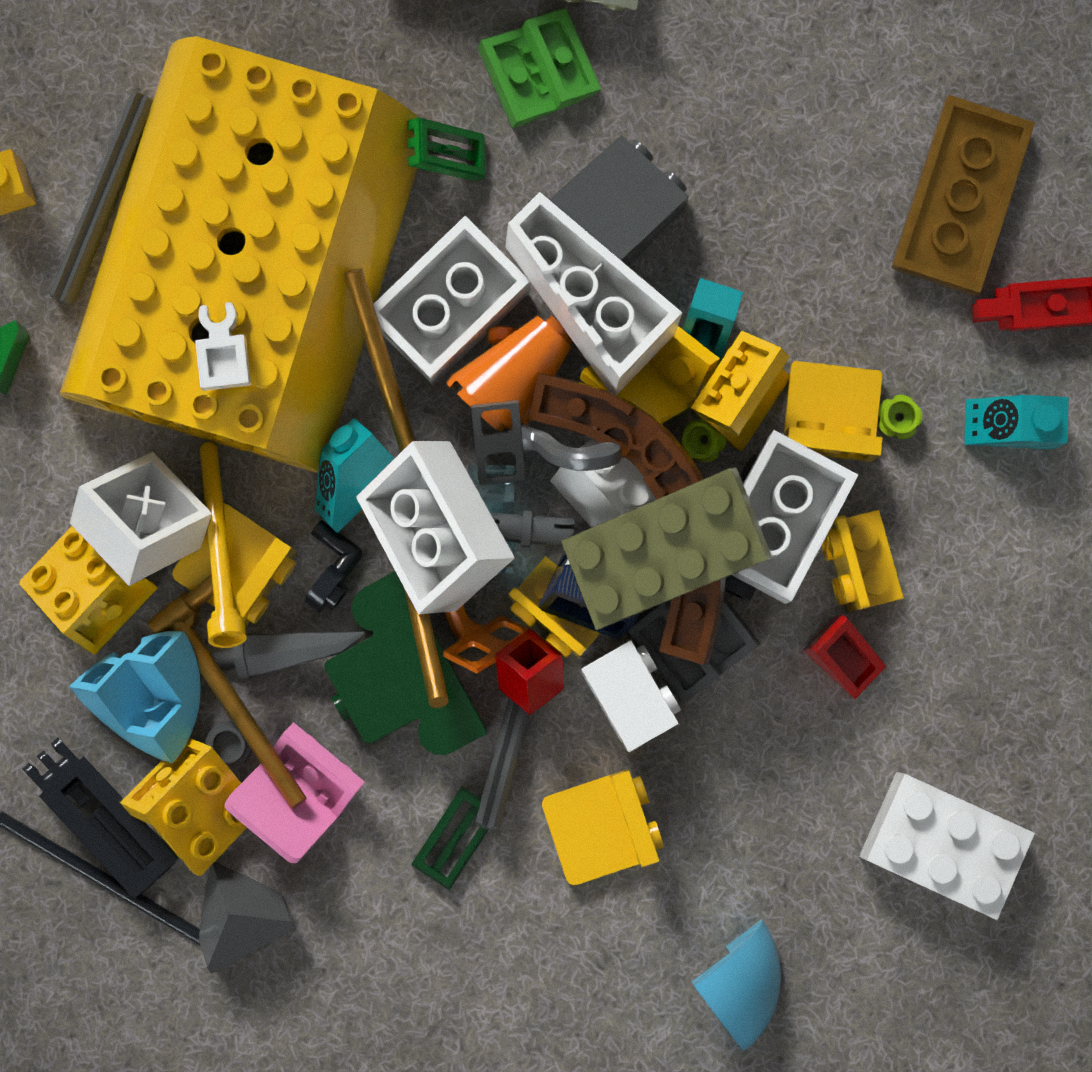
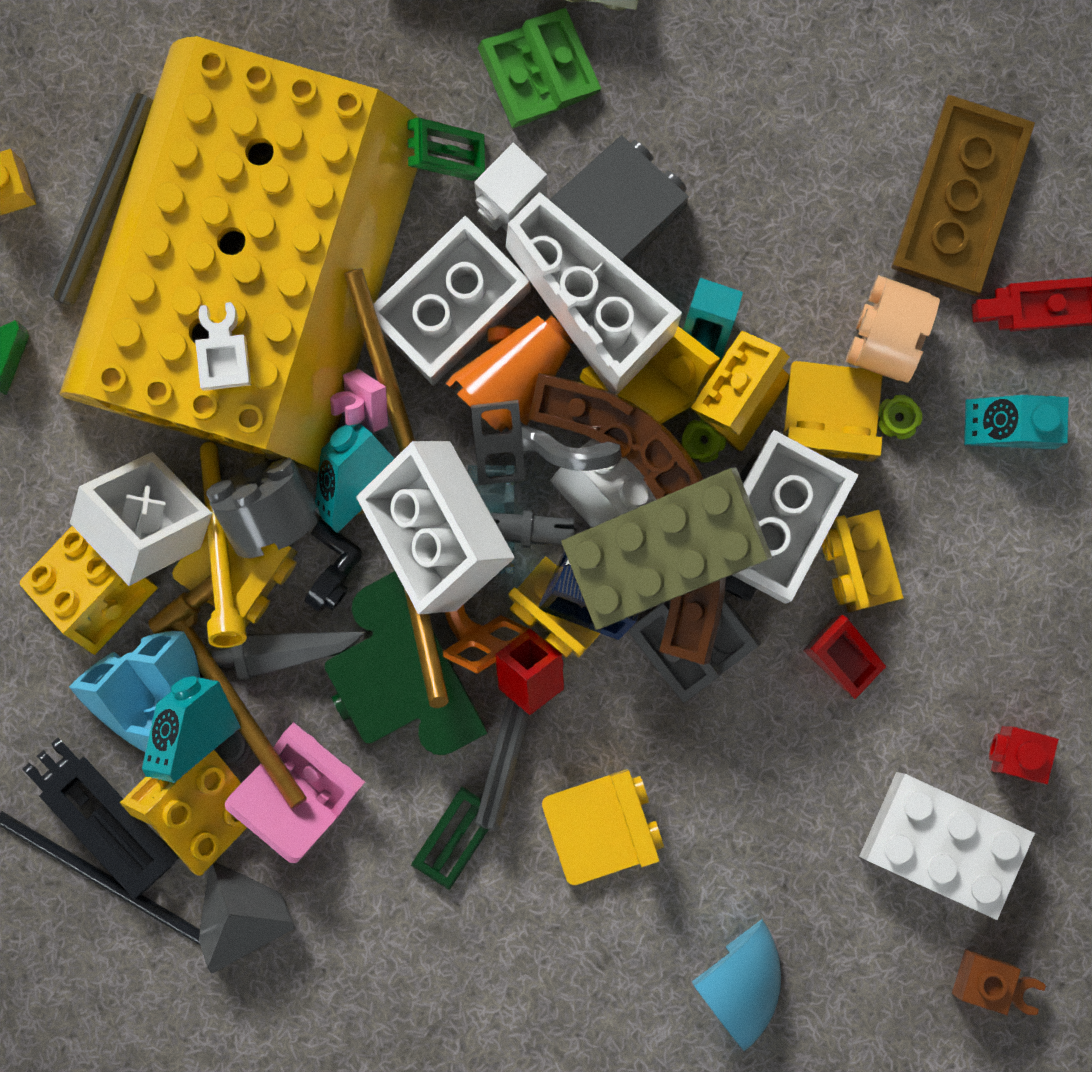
white brick [580,641,681,752] -> none
none -> teal slope [142,676,241,783]
none -> dark grey brick [206,454,319,558]
none -> bright pink tile [330,369,388,433]
none -> white brick [474,143,547,232]
none -> light nougat brick [846,275,940,383]
none -> dark orange brick [952,949,1046,1015]
none -> red brick [989,726,1059,785]

